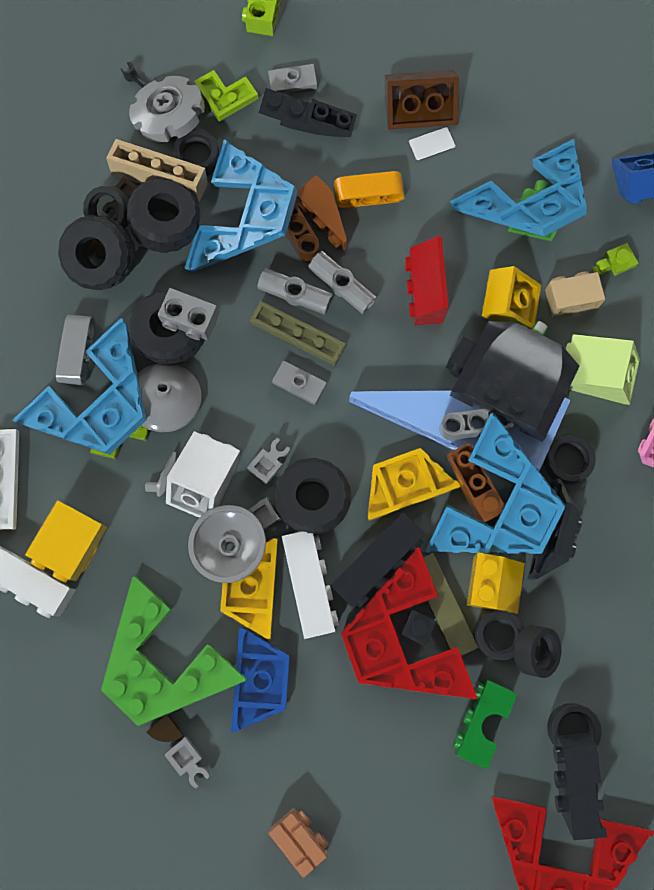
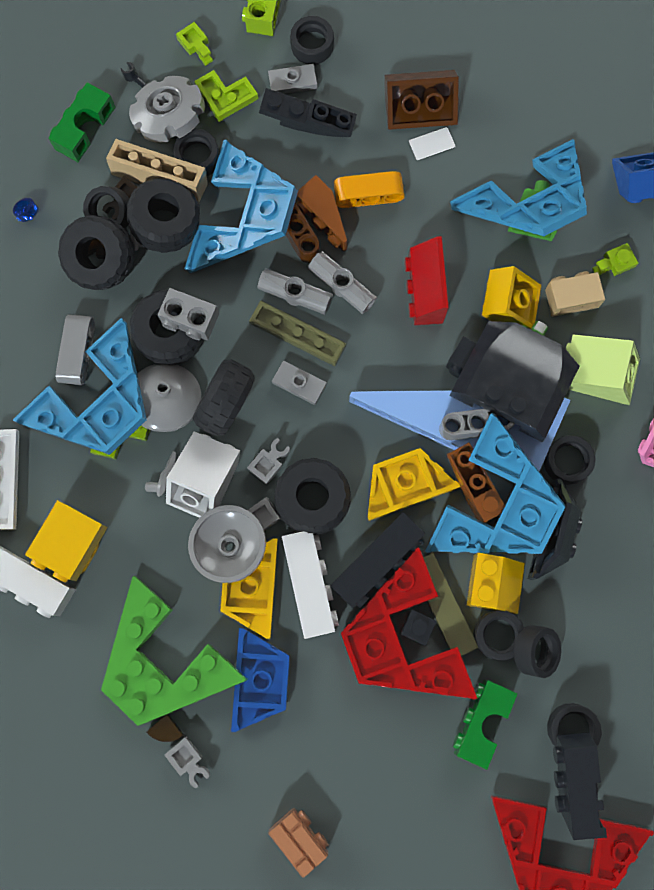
none -> clear blue tile [13,198,38,222]
none -> green arch [48,82,116,162]
none -> lime plate [176,22,213,66]
none -> black tyre [192,359,255,436]
none -> black tyre [290,16,334,65]

